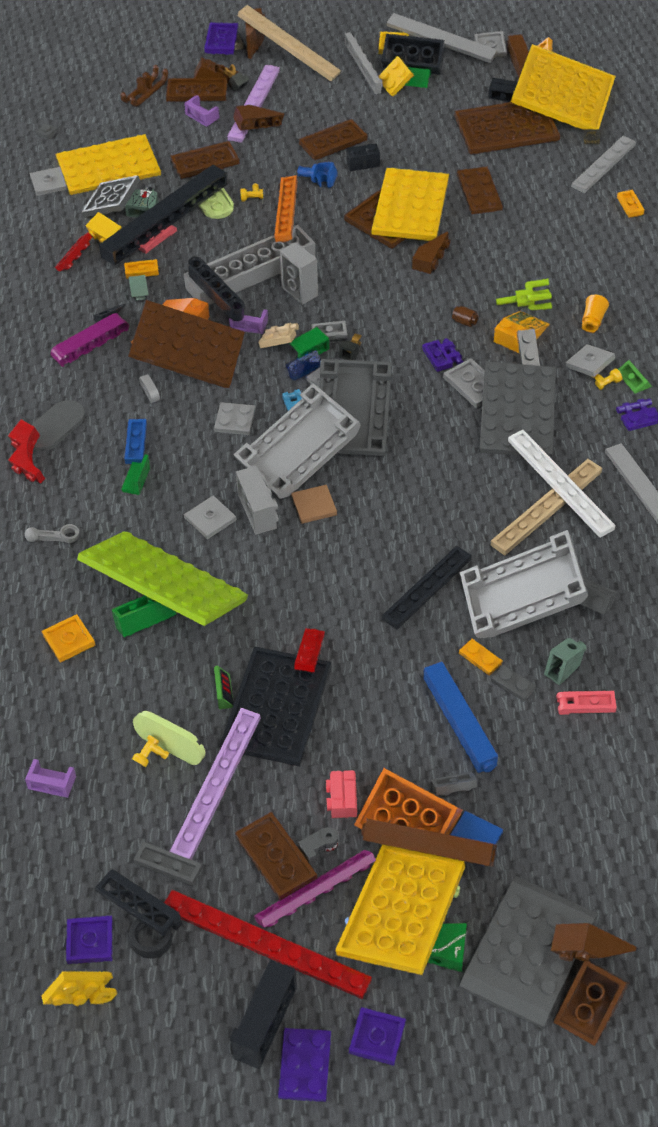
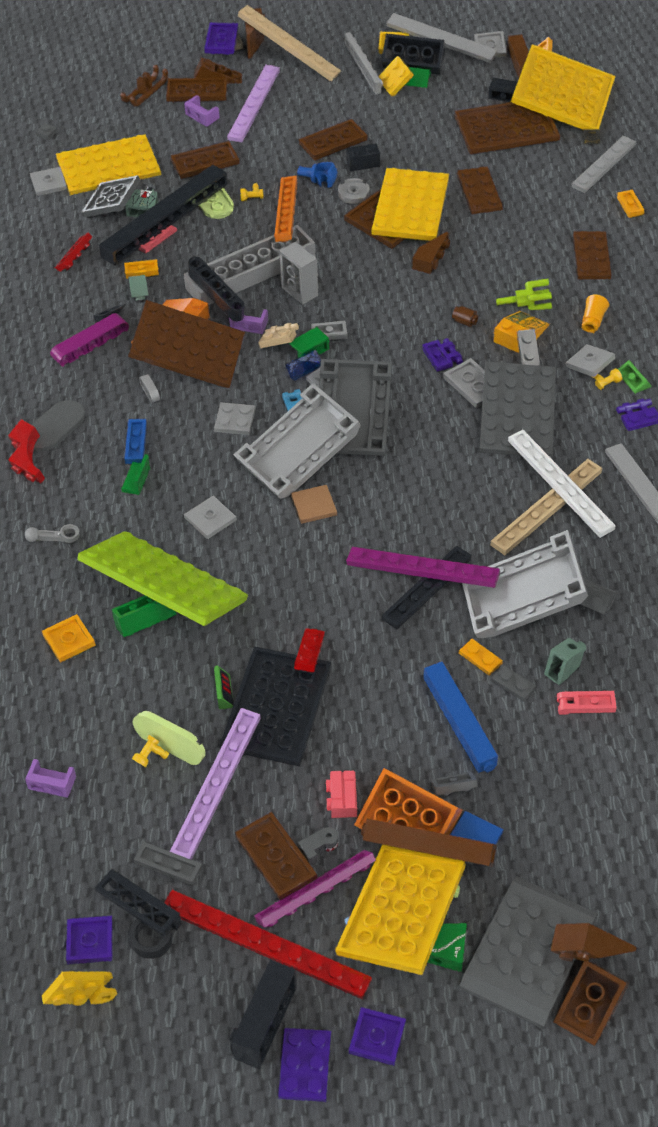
yellow brick [86,212,122,243] -> none
pearl dark grey piece [224,64,250,92] -> none
reddish brown slope [233,105,284,131] -> none
light grey brick [236,466,279,535] -> none
pearl dark grey piece [339,333,362,360] -> none
none -> light grey plate [338,178,369,204]
none -> magenta plate [346,547,500,588]
none -> reddish brown plate [573,231,611,279]

